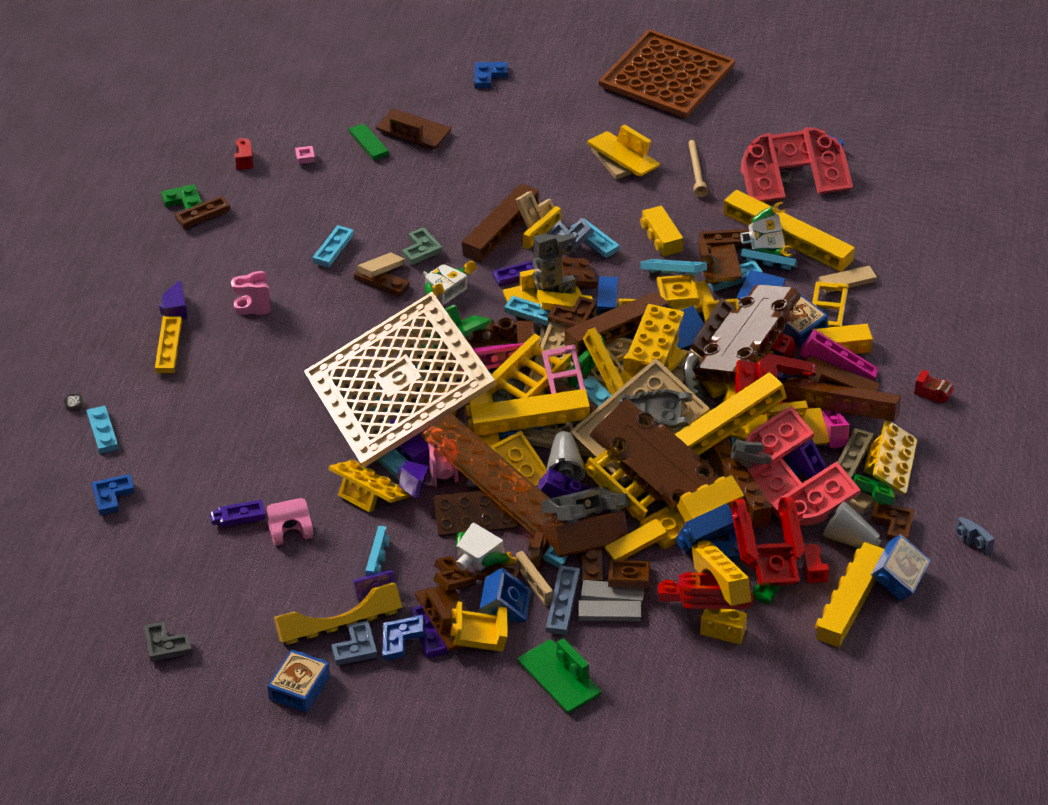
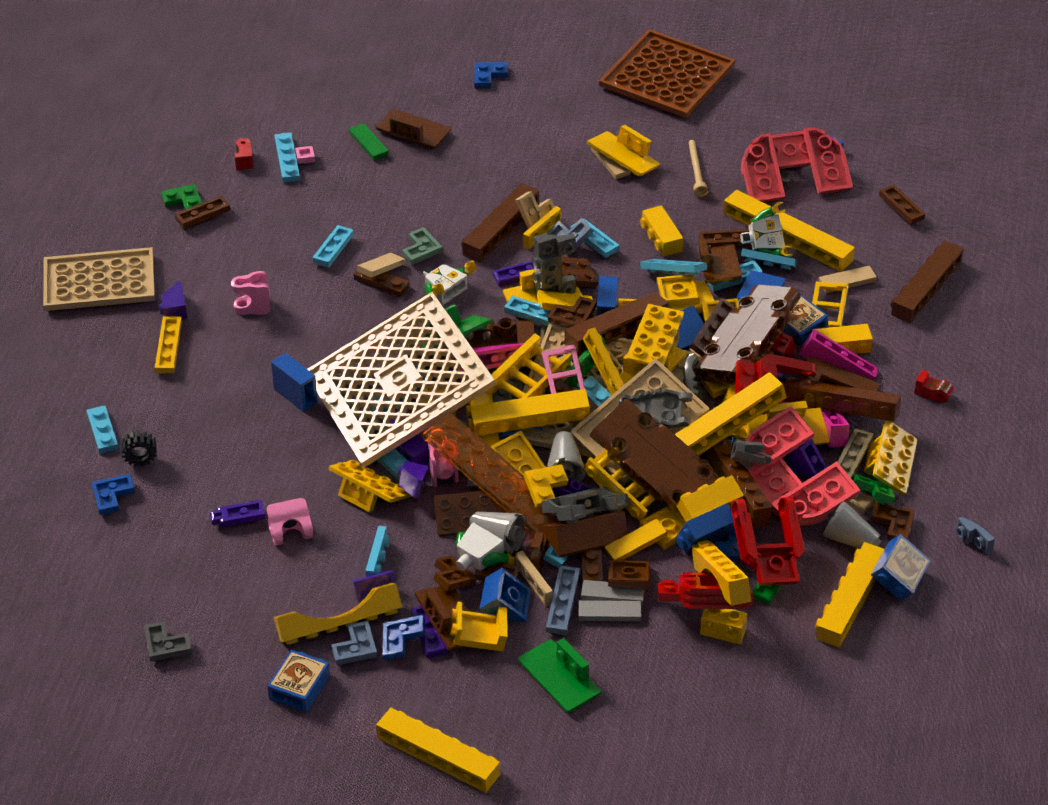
tile [64,394,84,412] -> none
red leg [803,543,829,583] -> none
none -> tan plate [43,247,155,311]
none -> black tyre [121,431,157,466]
none -> blue brick [271,353,318,412]
none -> medium azure plate [274,133,300,183]
none -> yellow brick [376,707,500,793]
none -> light grey cone [469,512,528,553]
none -> yellow plate [523,464,568,508]
none -> reddish brown plate [879,184,926,225]
none -> reddish brown brick [890,240,964,323]

